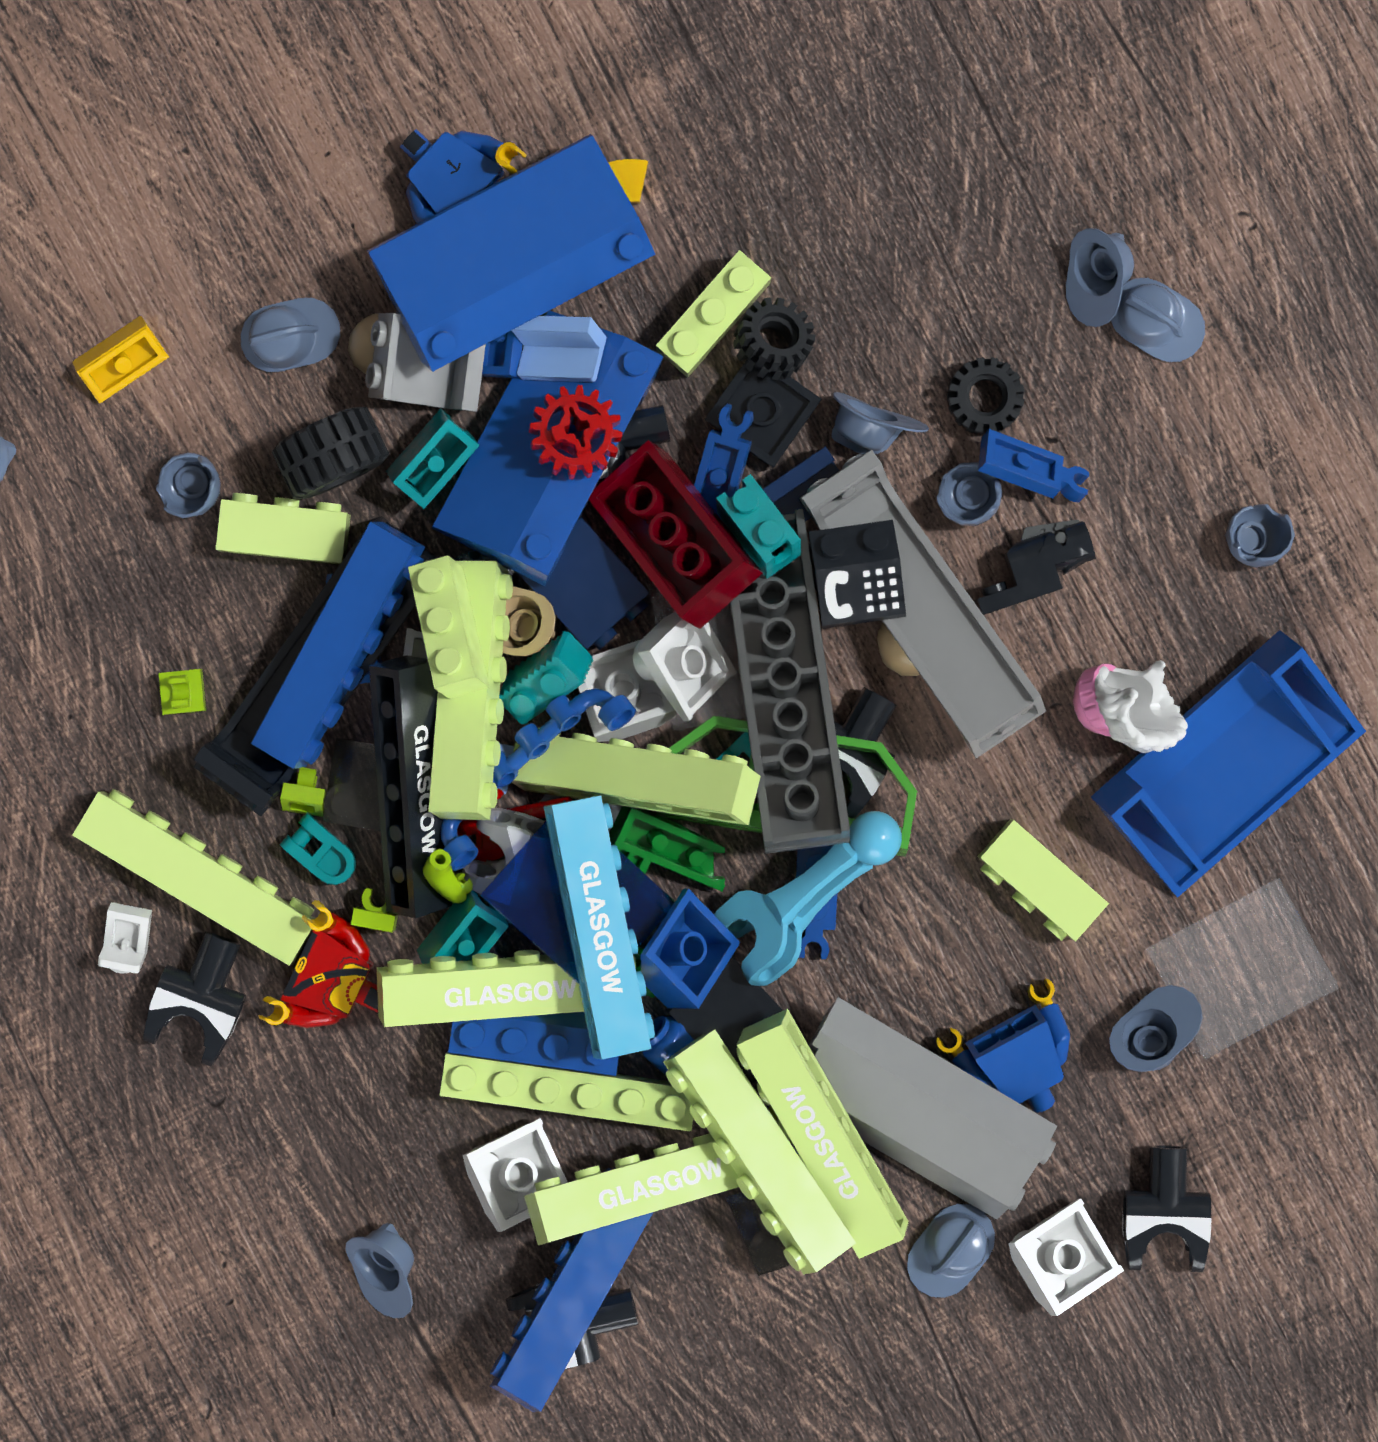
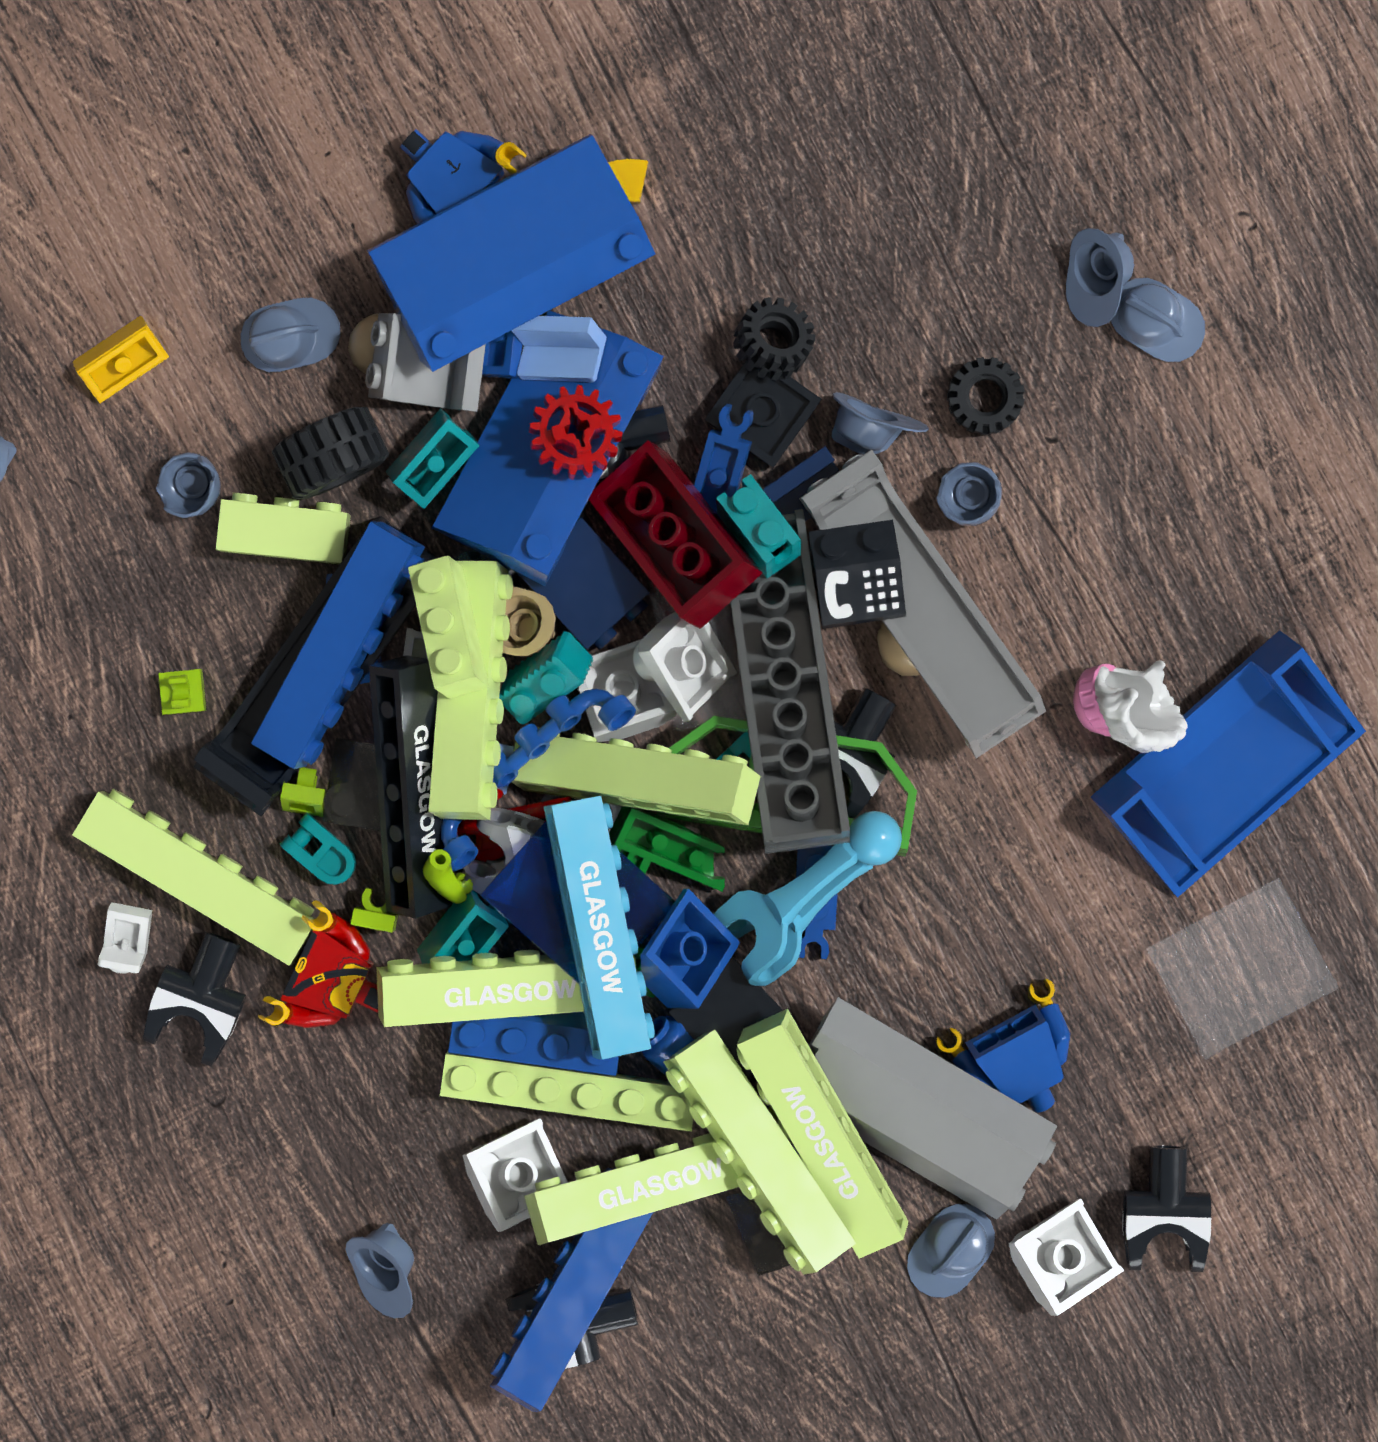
yellowish green brick [656,250,771,378] -> none
black plate [974,520,1096,615] -> none
yellowish green brick [977,819,1109,942] -> none
blue plate [978,429,1089,502] -> none
sand blue piece [1109,985,1203,1072] -> none
sand blue hair [1225,504,1295,568] -> none

